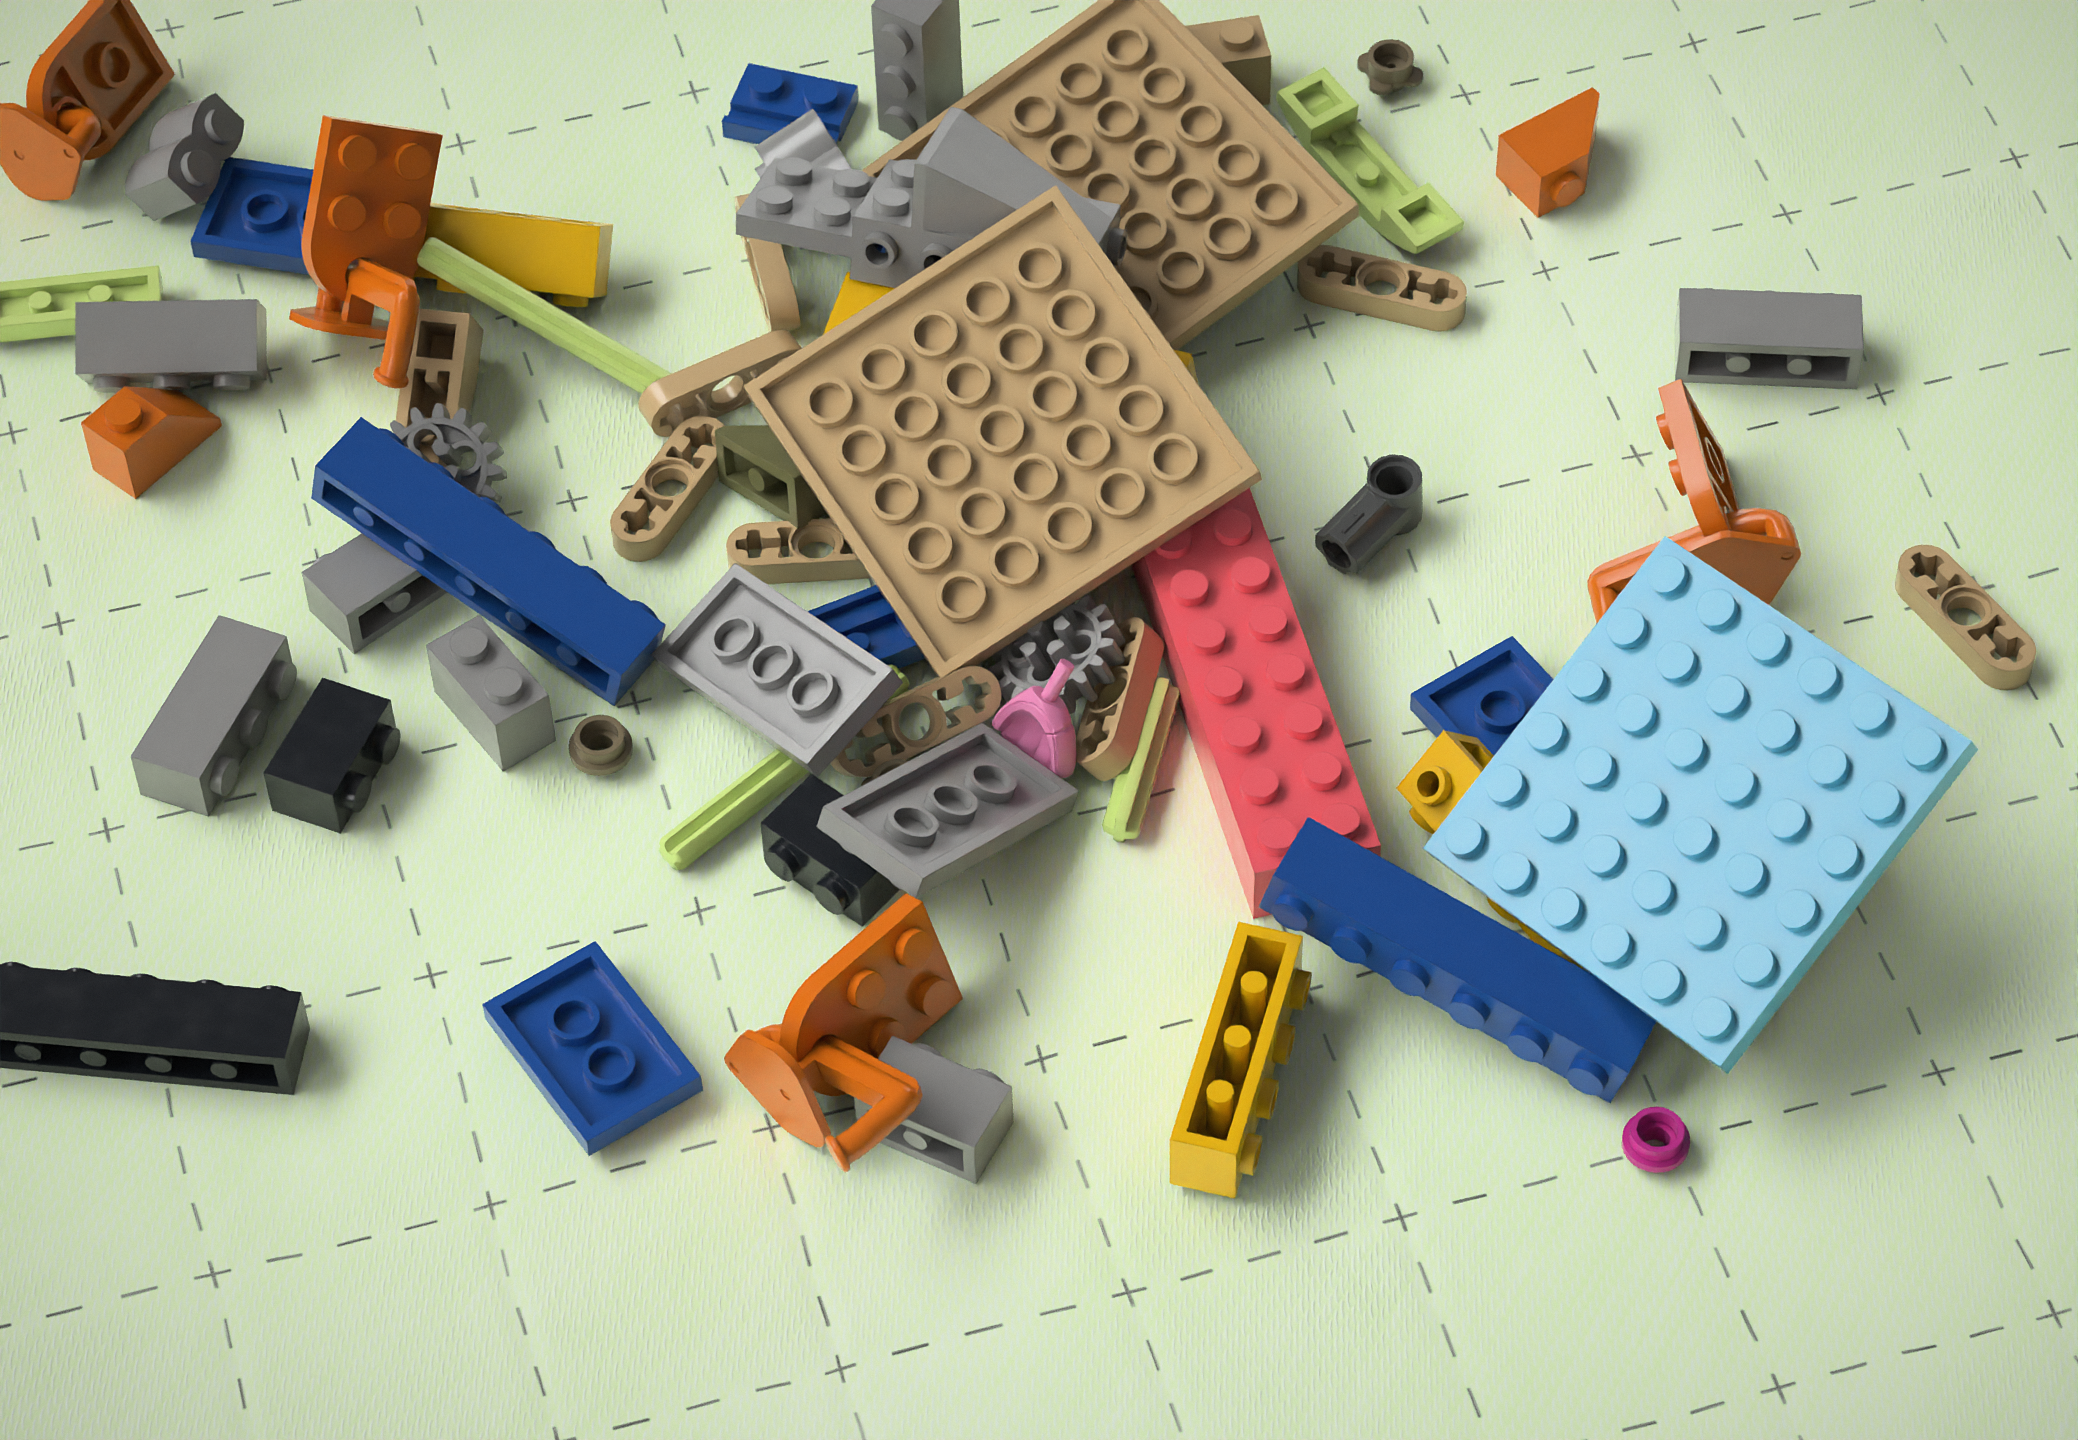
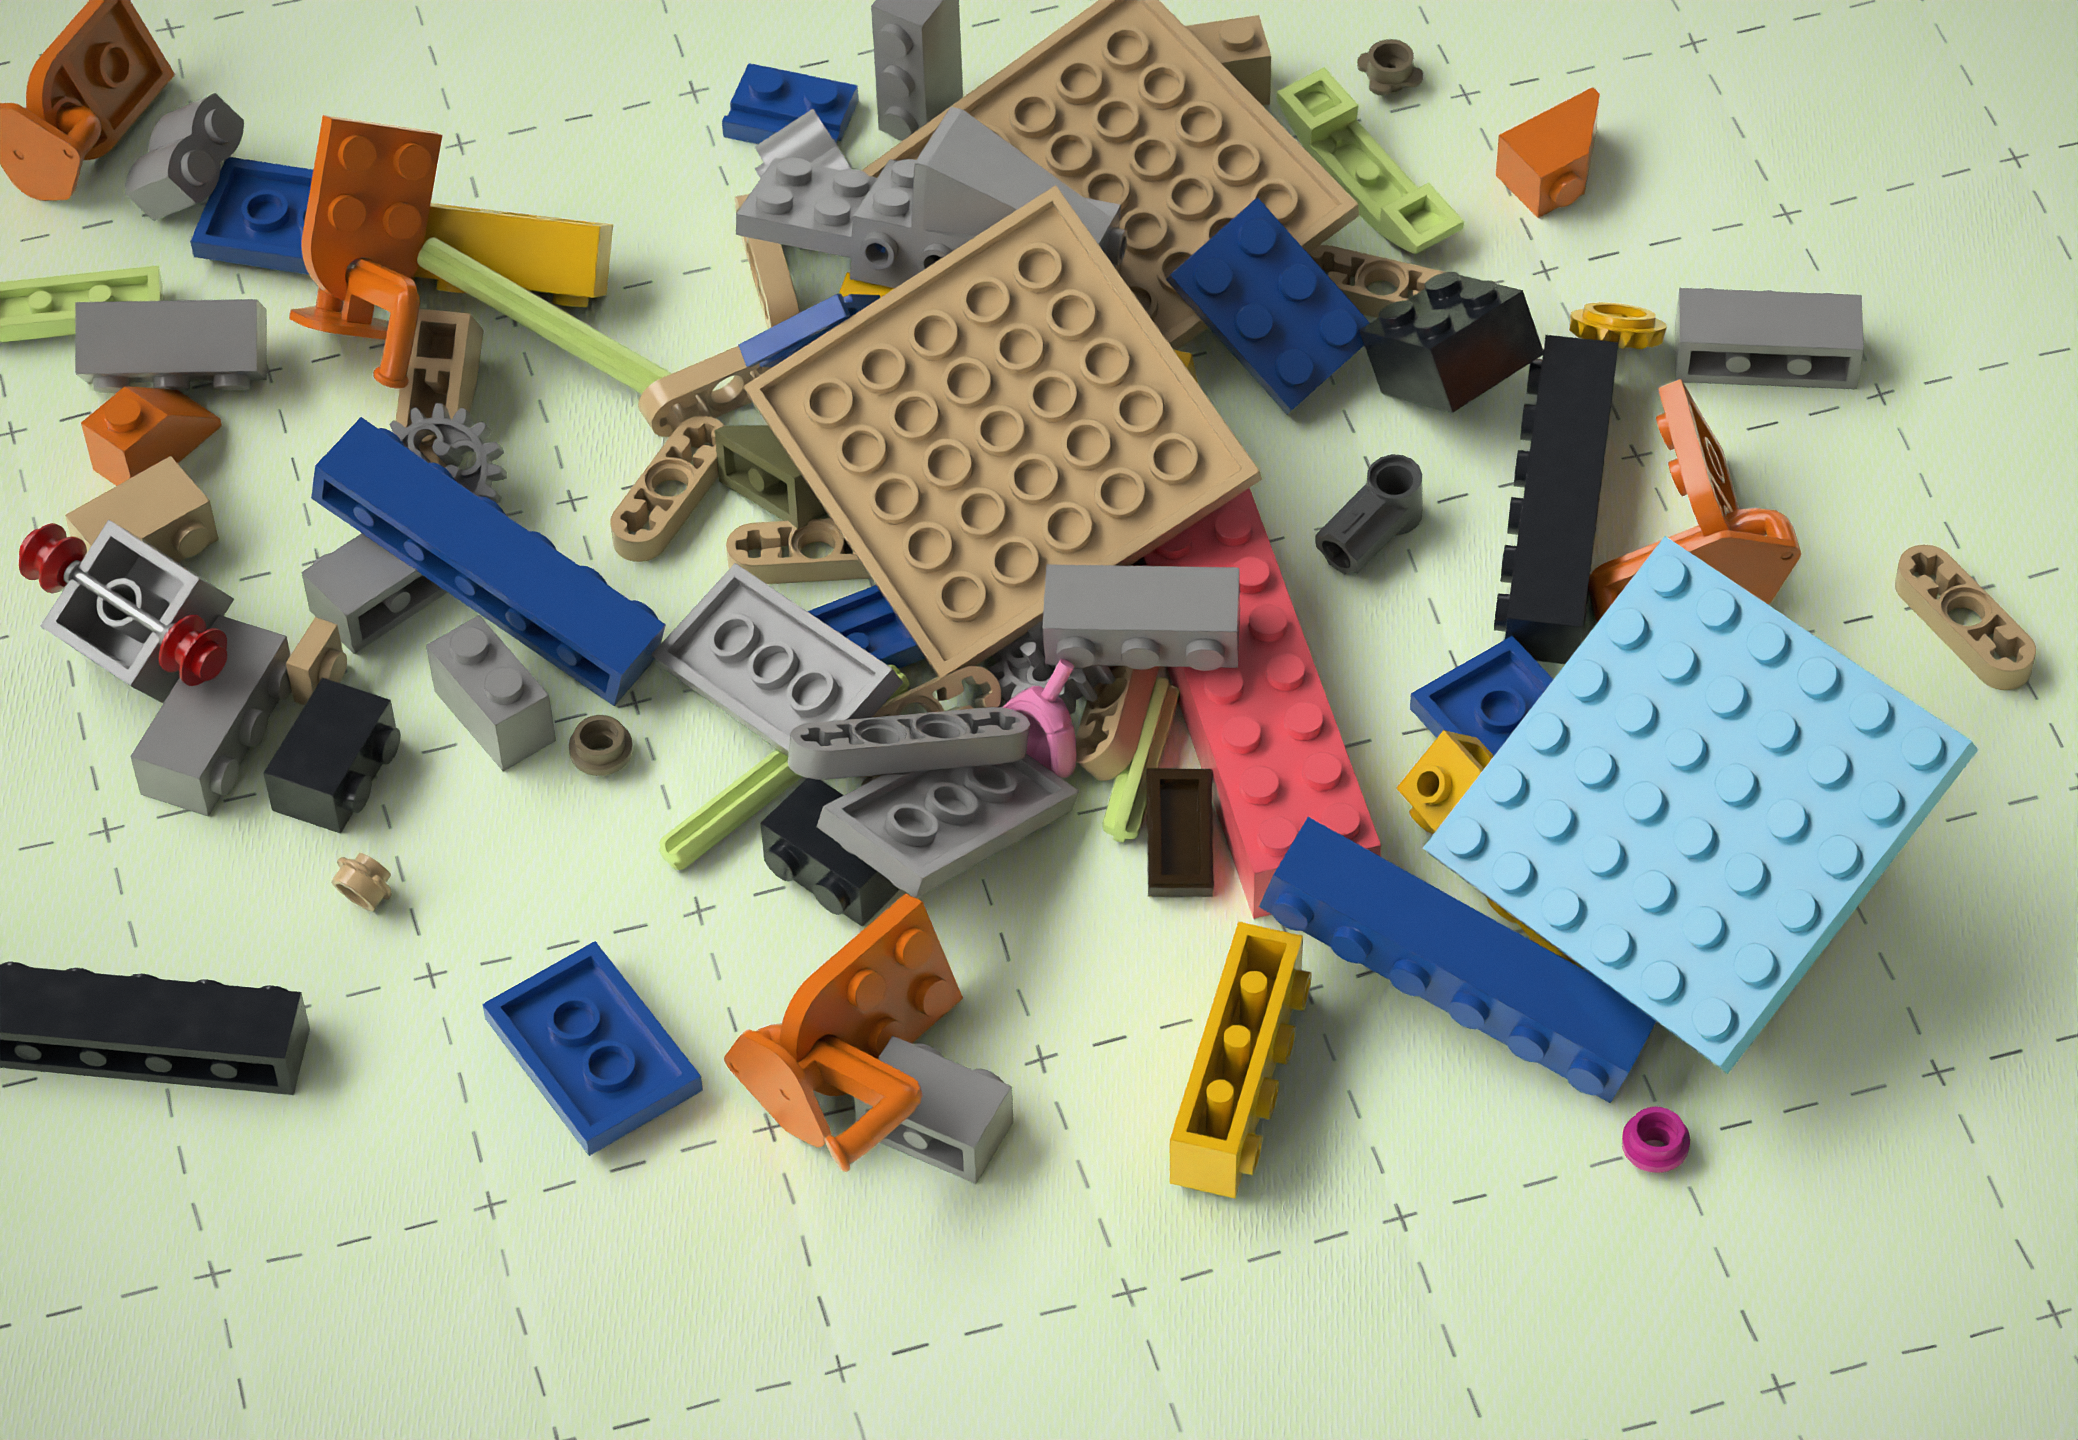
none -> light grey brick [18,520,234,703]
none -> tan brick [65,456,219,563]
none -> tan plate [286,617,347,705]
none -> tan plate [331,853,392,911]
none -> plate [738,294,880,367]
none -> light grey beam [787,707,1030,780]
none -> light grey brick [1042,564,1240,671]
none -> dark brown tile [1146,768,1214,897]
none -> blue plate [1166,197,1370,415]
none -> black brick [1359,272,1544,413]
none -> black brick [1494,335,1619,664]
none -> yellow gear [1569,302,1667,350]

